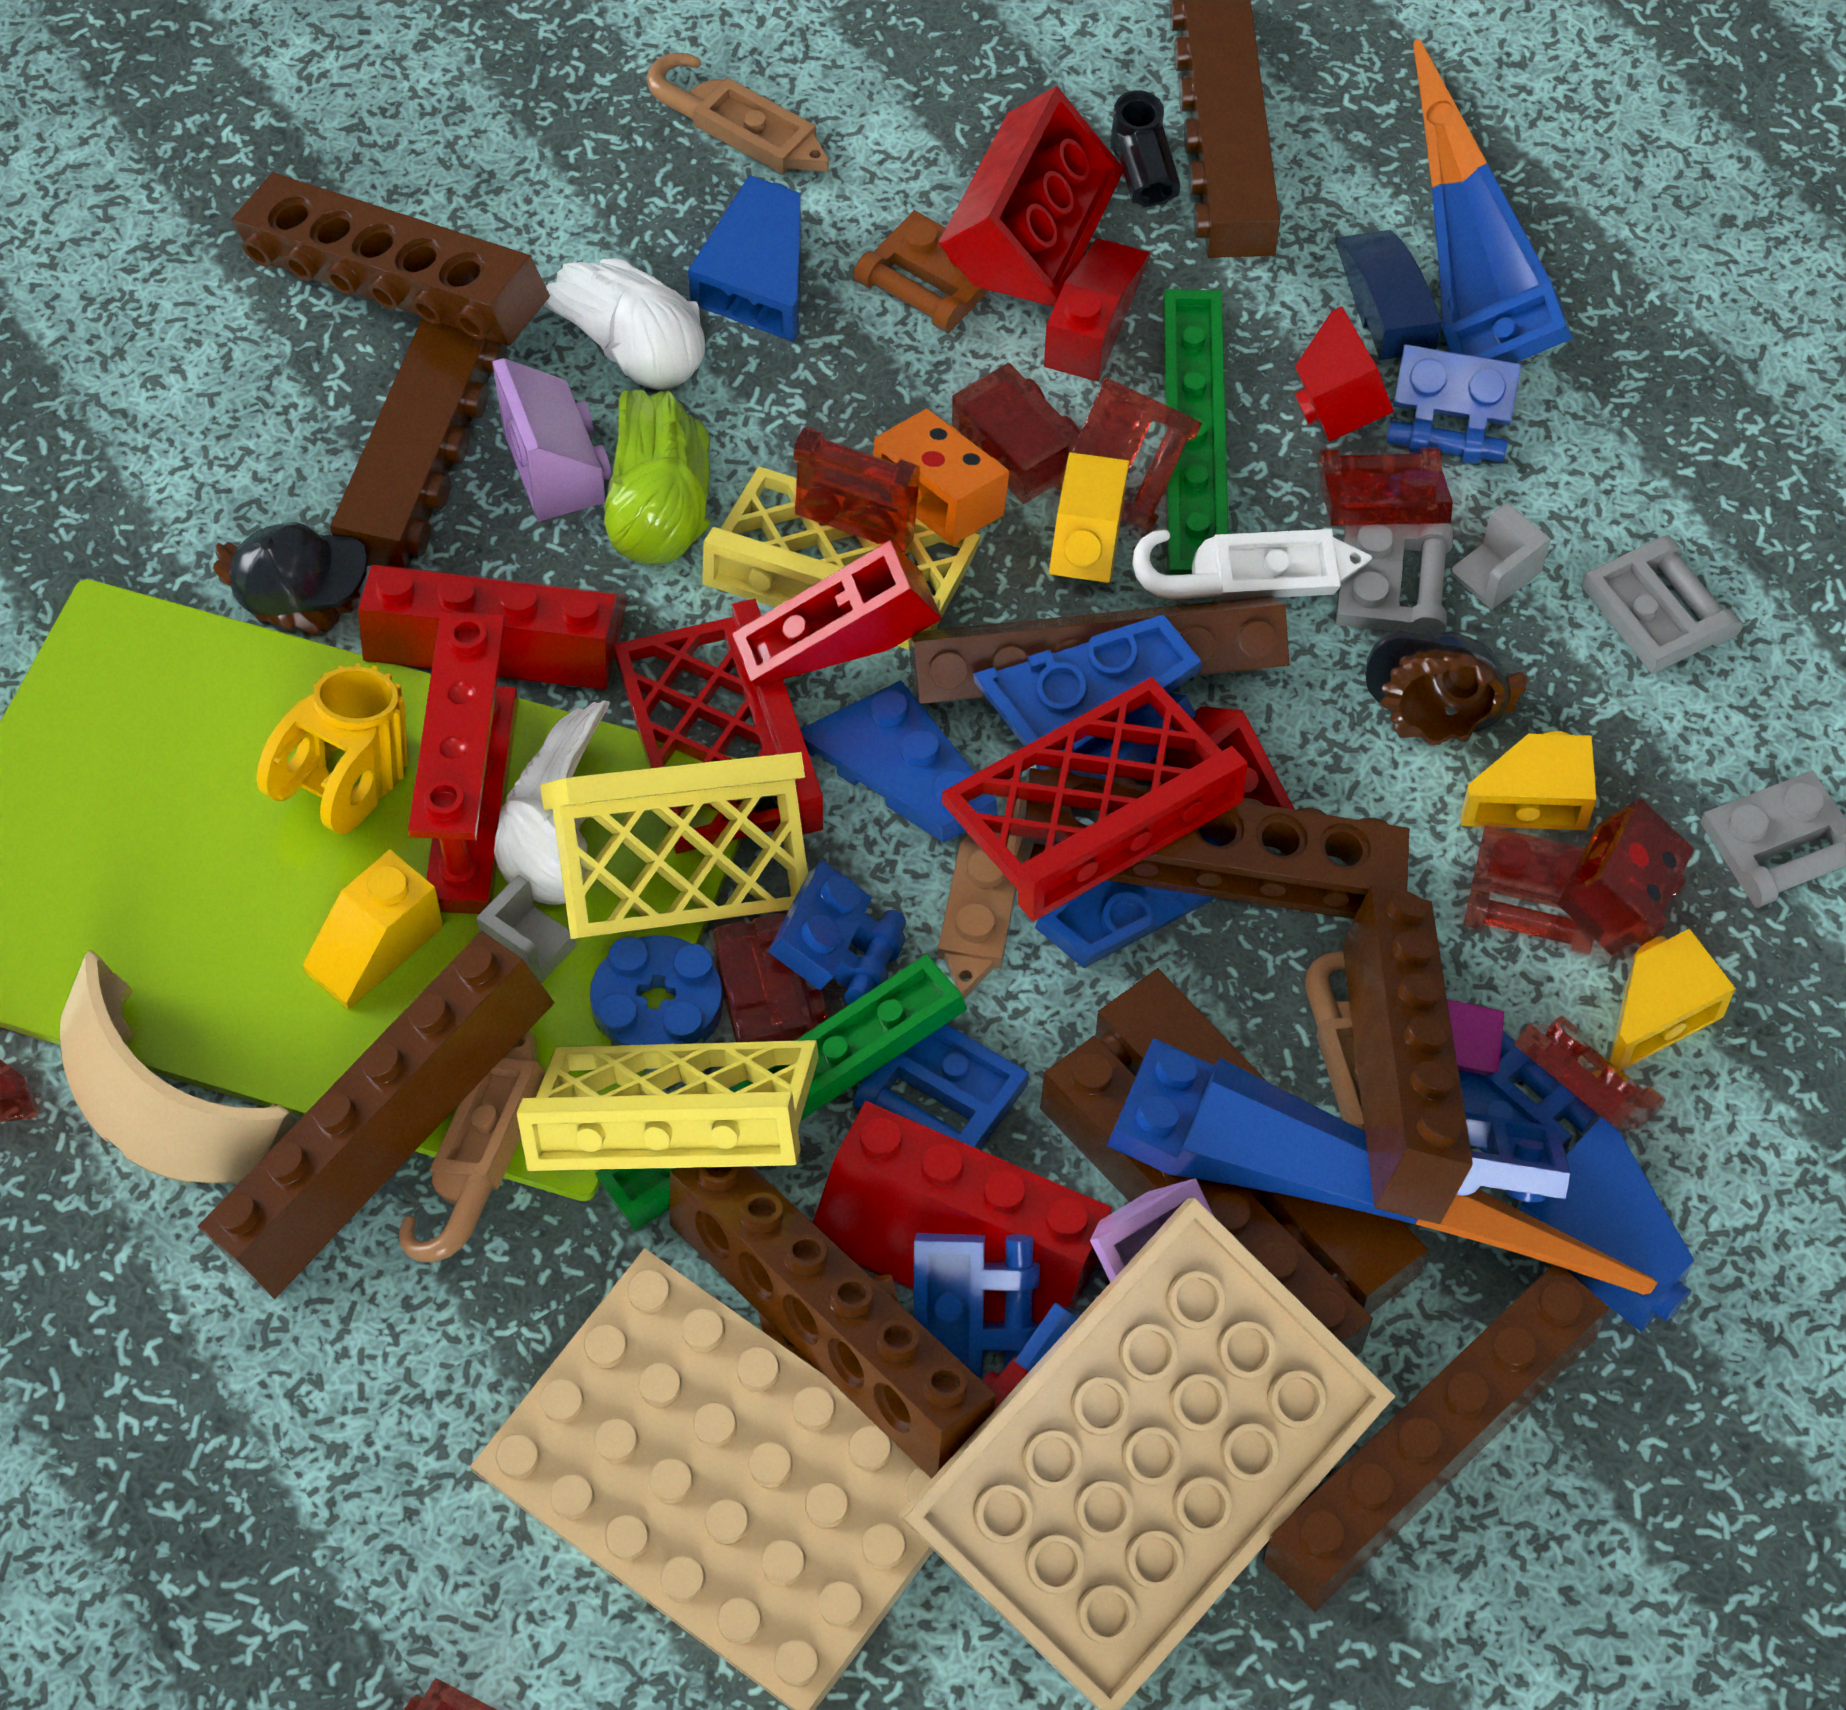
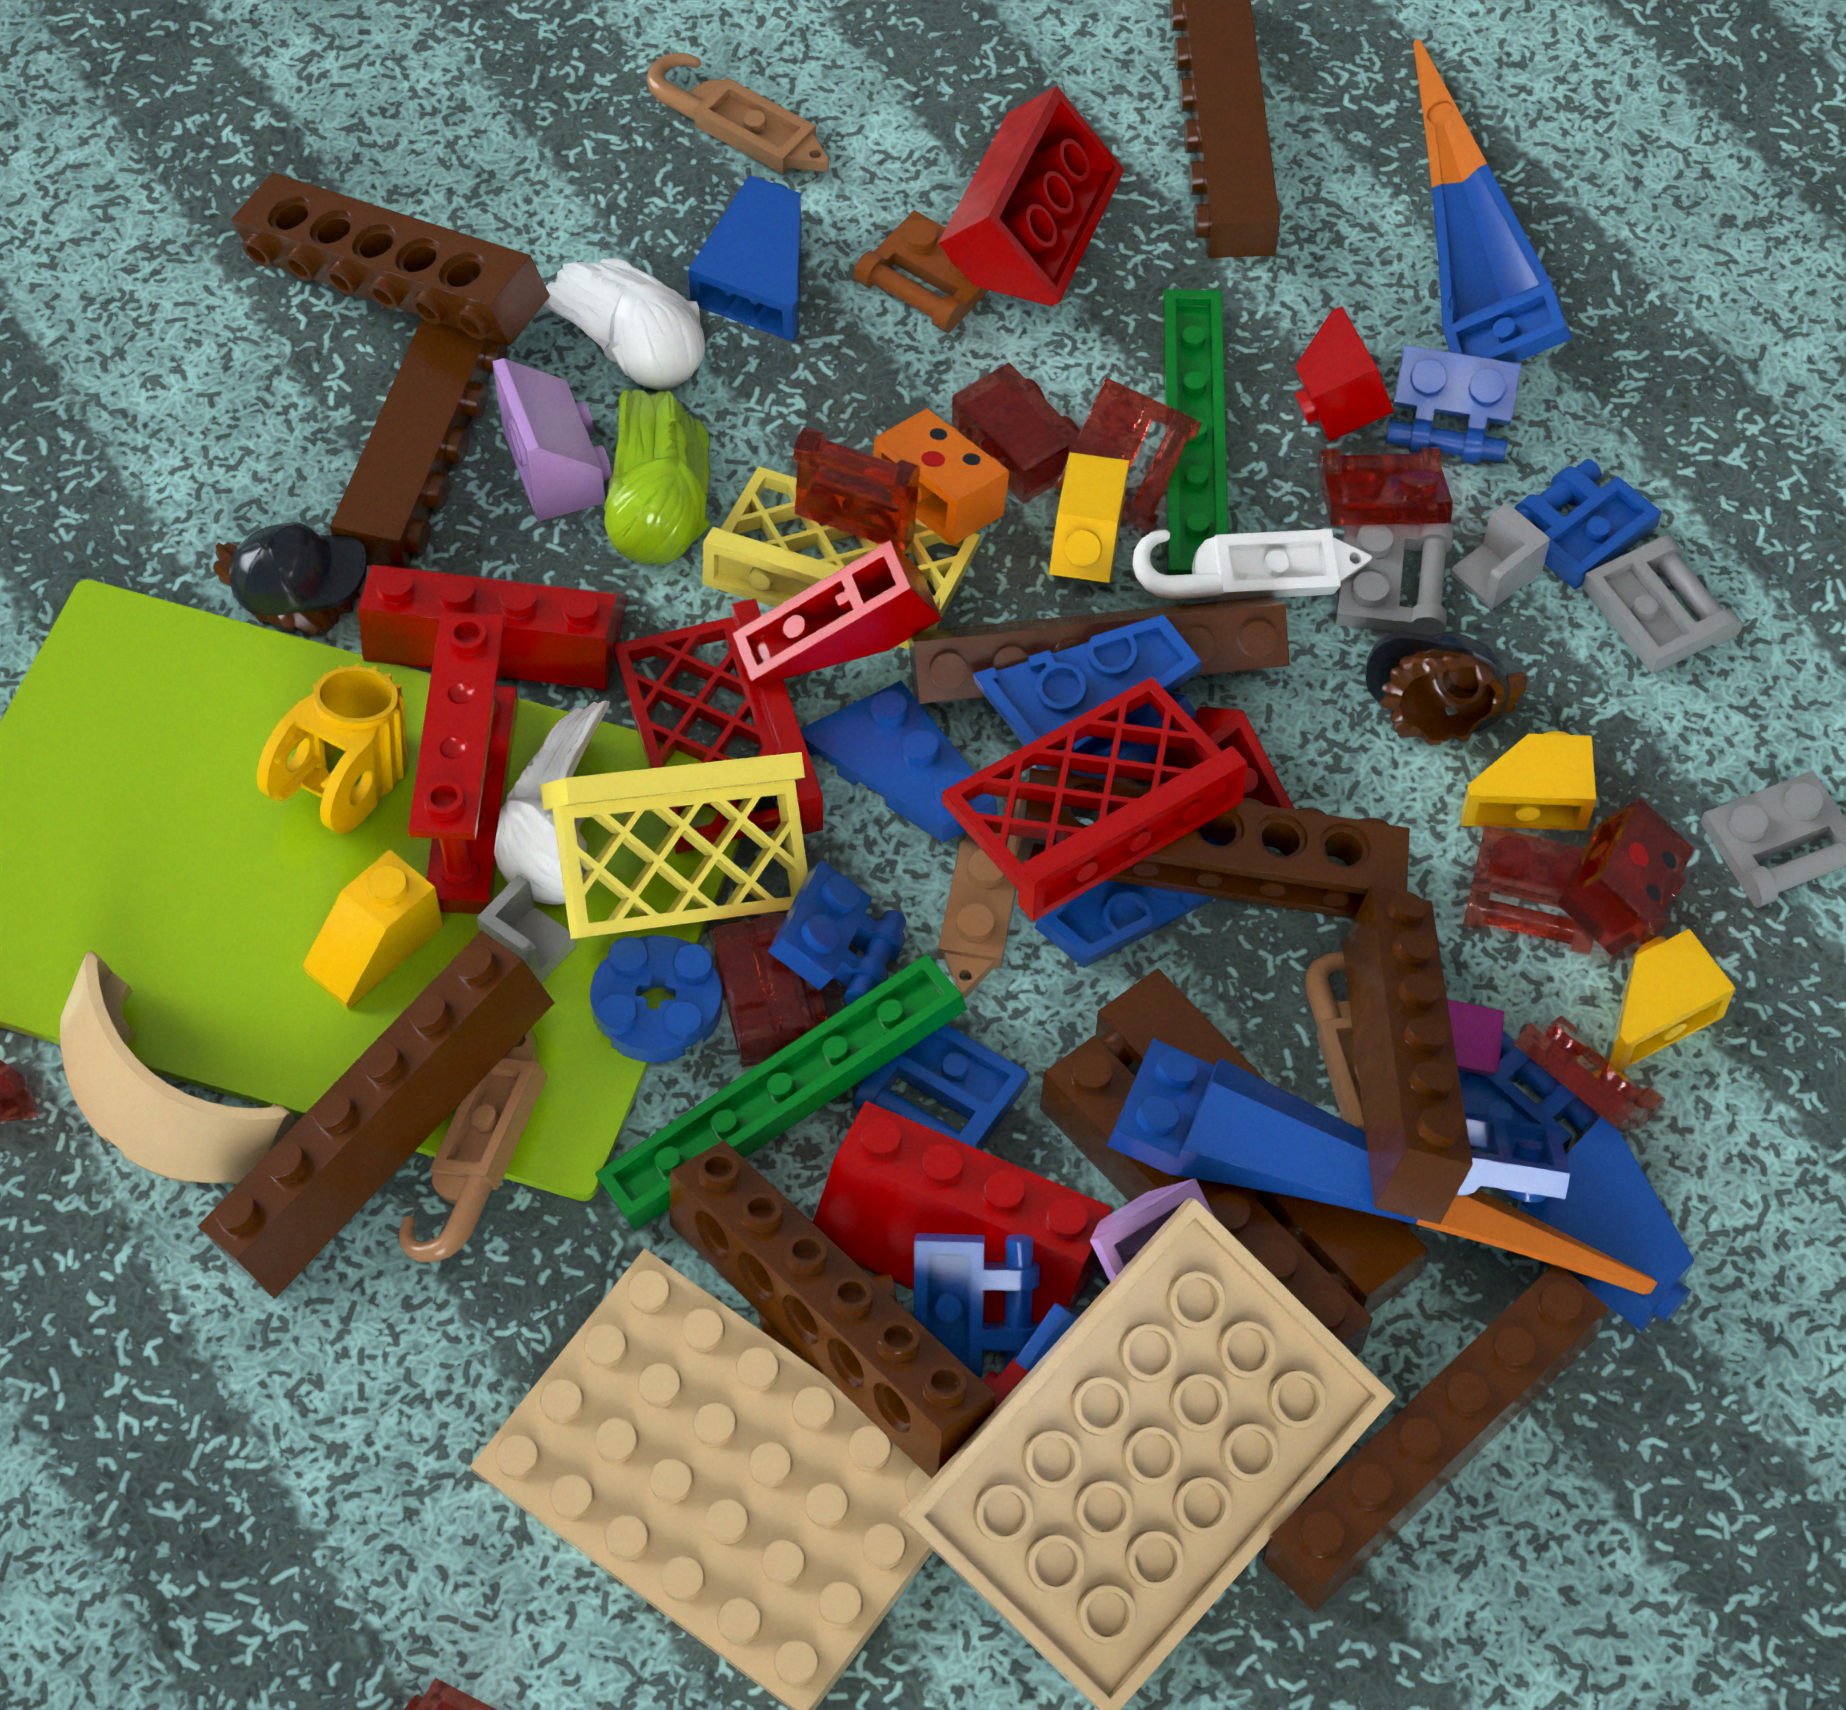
light yellow fence [517,1040,819,1171] -> none
red slope [1044,238,1151,382] -> none
black piece [1110,90,1180,207] -> none
dark blue slope [1335,230,1442,360] -> none
none -> blue plate [1515,459,1662,590]

